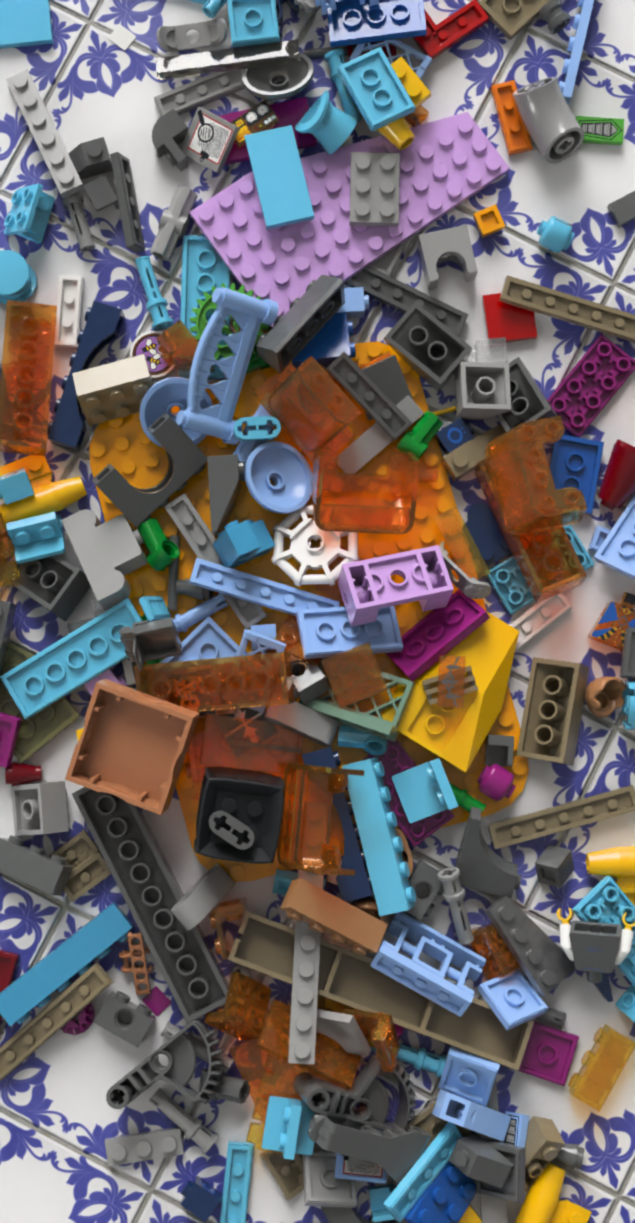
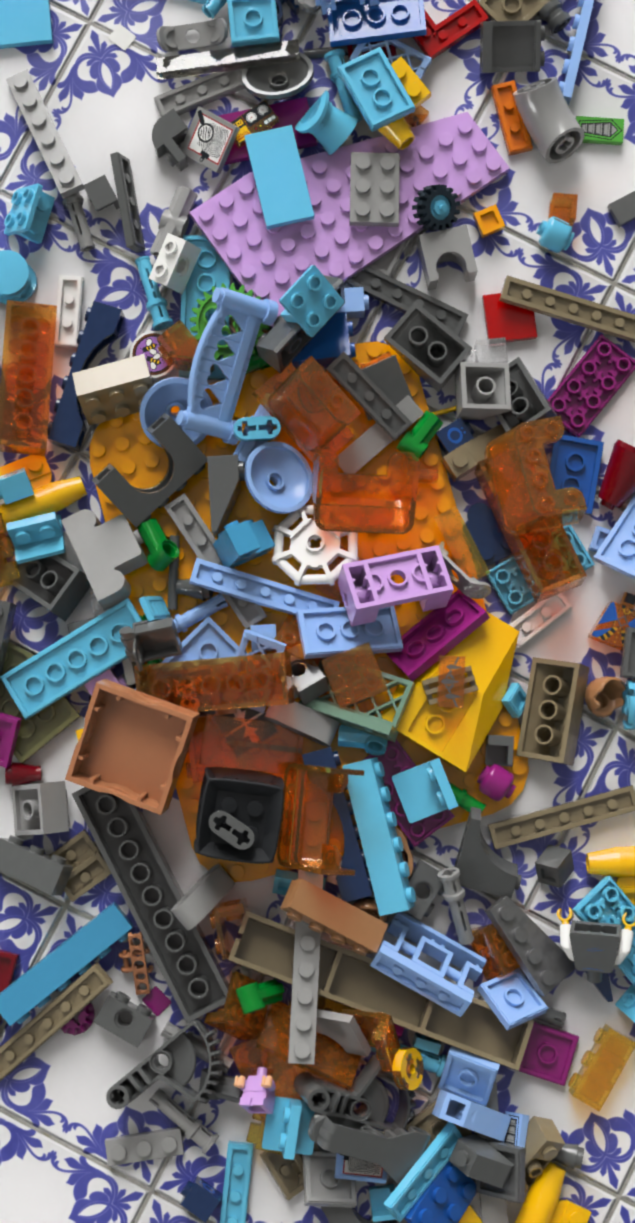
dark grey slope [68,137,113,180] -> none
none -> white brick [148,233,202,294]
none -> lavender piece [234,1067,276,1114]
none -> green piece [235,979,285,1015]
none -> medium azure bracket [279,265,344,337]
none -> piece [392,1047,424,1091]
none -> black wheel [412,184,460,231]
none -> medium azure tile [412,1033,441,1055]
none -> dark grey panel [480,20,545,73]
none -> medium azure tile [501,683,526,718]
none -> clear orange panel [548,193,578,226]

